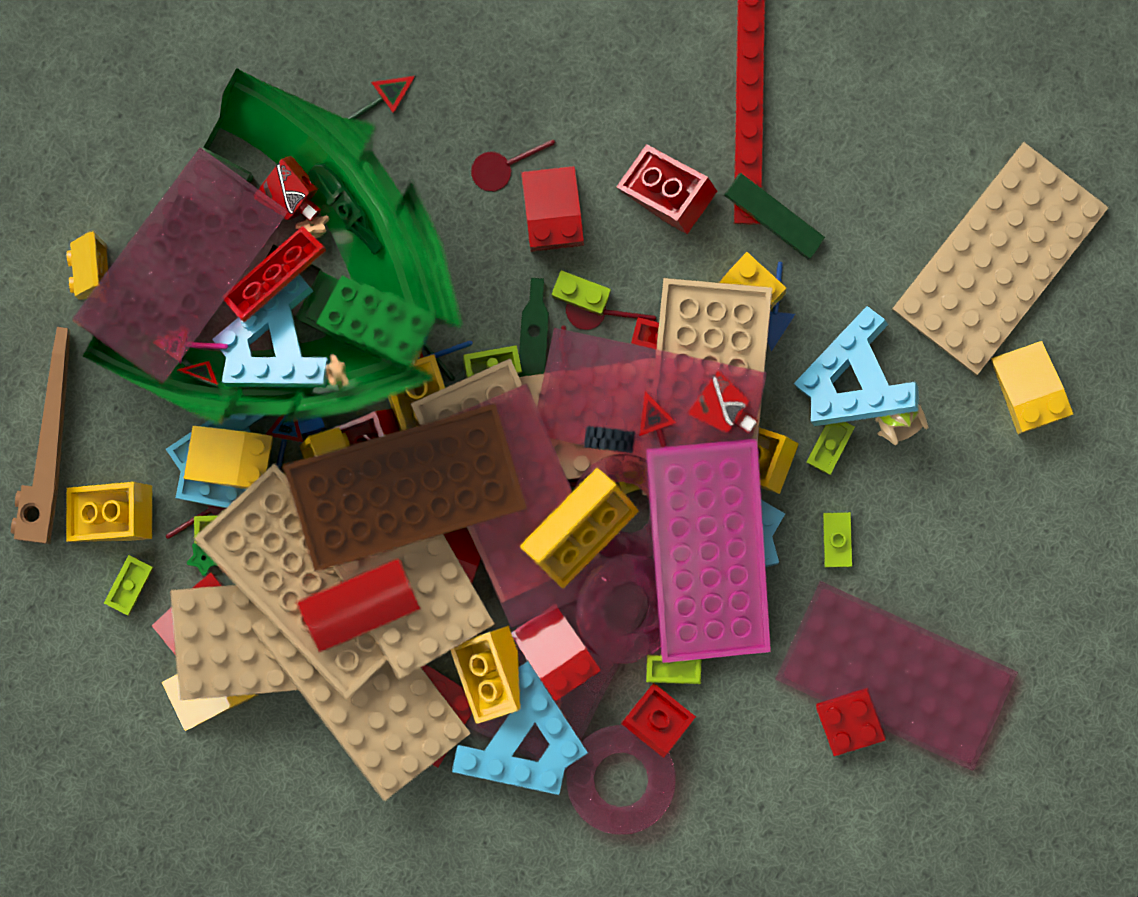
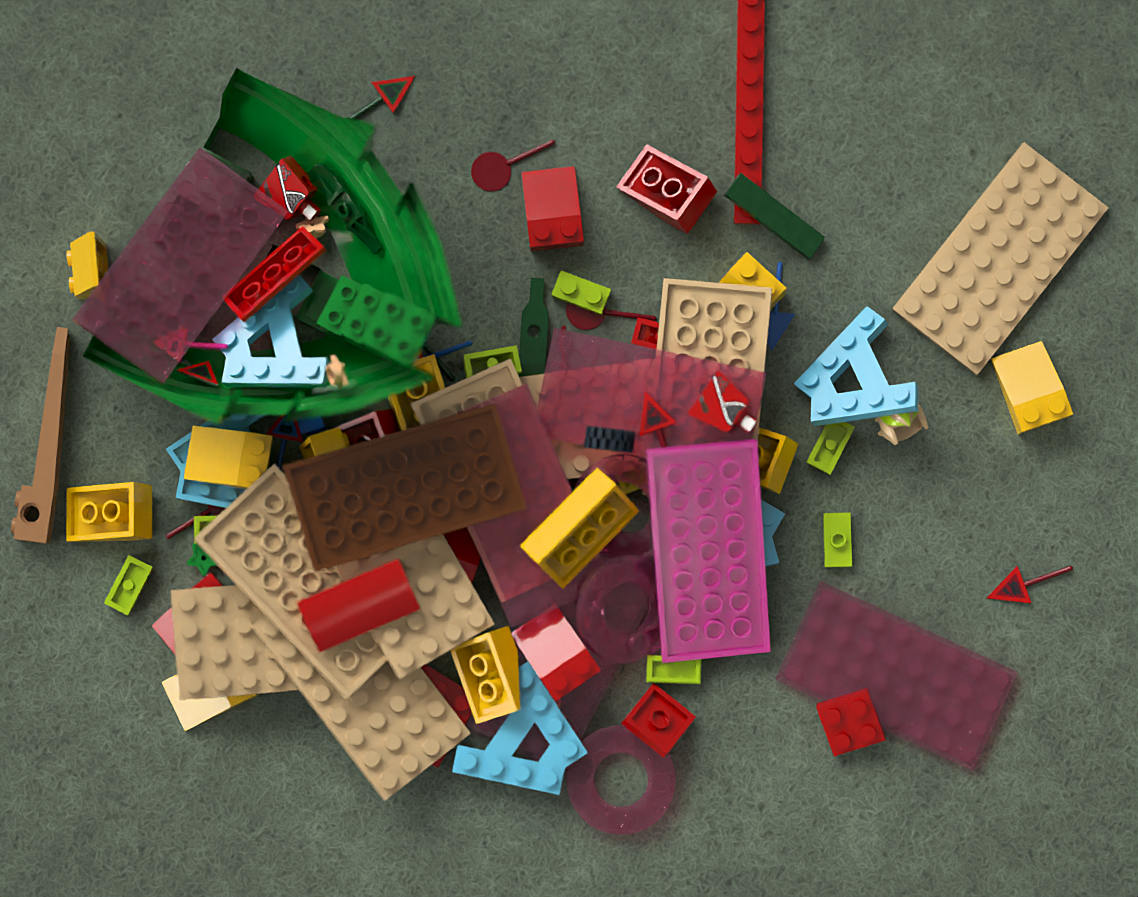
none -> piece [987,566,1073,604]

